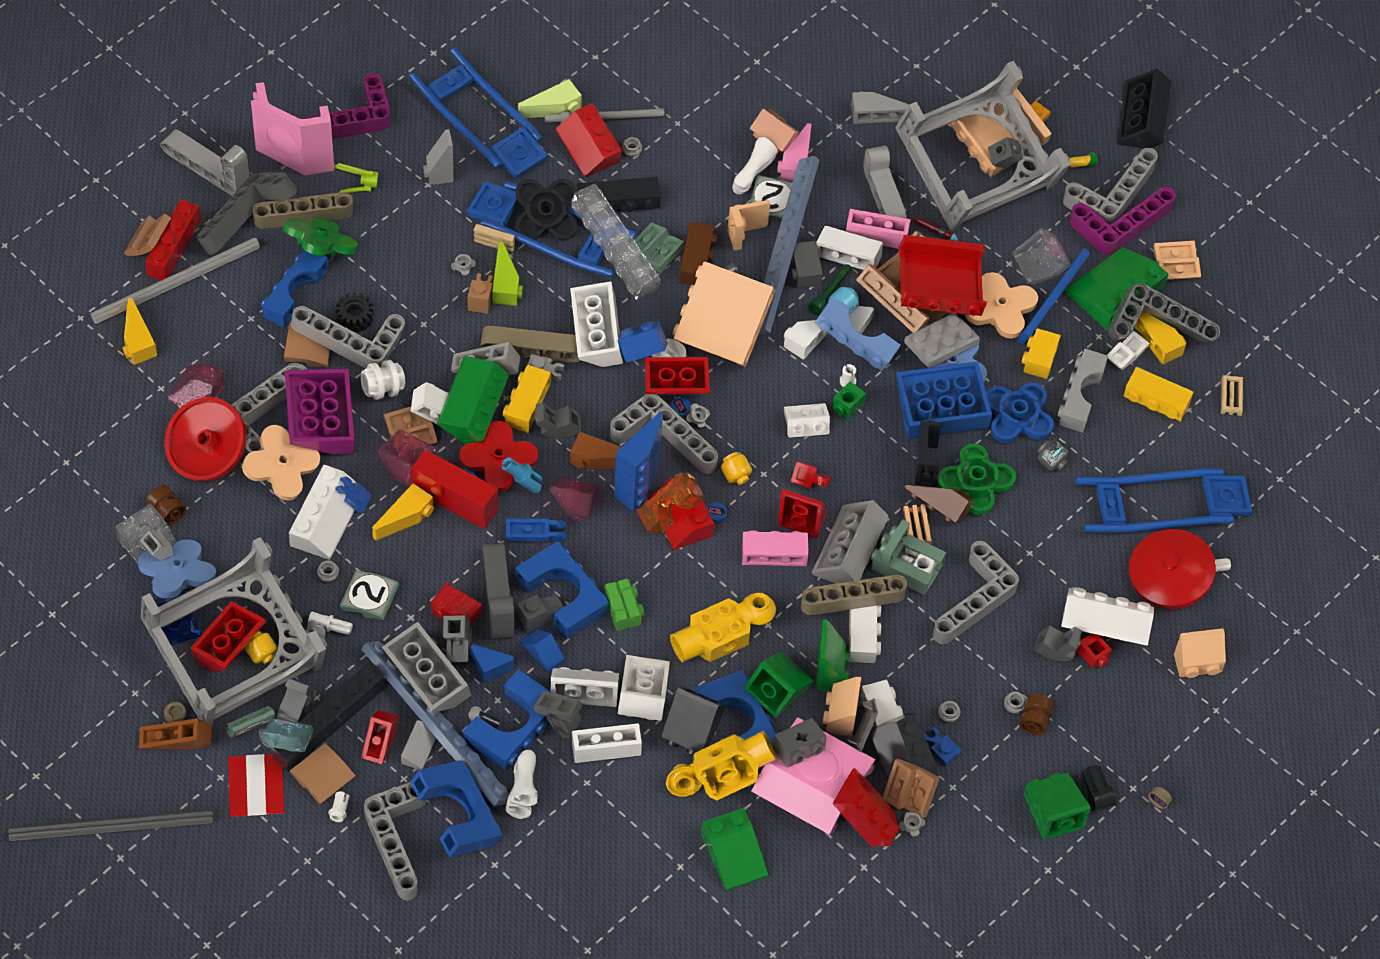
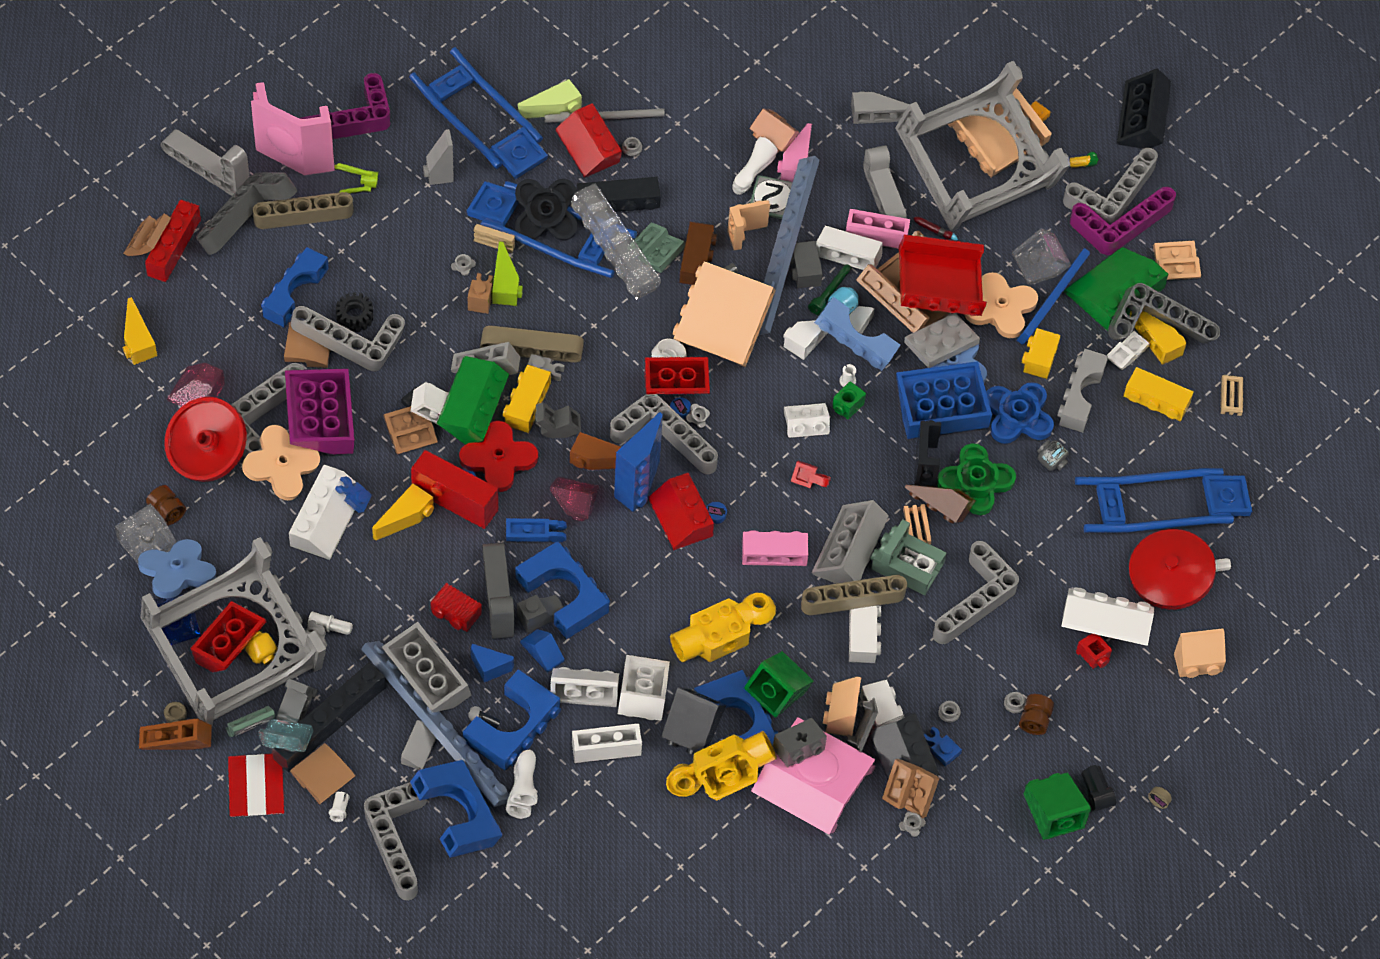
dark grey axle [8,810,214,841] -> none
light grey axle [91,238,260,324] -> none
light grey piece [140,531,173,561] -> none
green plant [283,218,358,257] -> none
light grey plate [317,561,339,582] -> none
slope [340,571,399,620] -> none
white piece [361,360,405,400] -> none
red slope [361,710,399,764] -> none
clear pink slope [378,429,436,487] -> none
dark grey brick [443,616,472,663] -> none
dark azure arm [502,457,543,493] -> none
dark grey tile [533,691,582,739] -> none
white slope [570,281,623,367] -> none
bright green brick [604,579,644,631] -> none
blue brick [617,321,668,363] -> none
clear orange arch [637,473,704,534] -> none
green slope [701,808,768,892] -> none
yellow head [721,452,752,485] -> none
red slope [777,489,828,539] -> none
green slope [816,619,849,691] -> none
red slope [832,768,900,846] -> none
dark grey brick [988,137,1023,168] -> none
dark grey brick [1033,625,1082,662] -> none

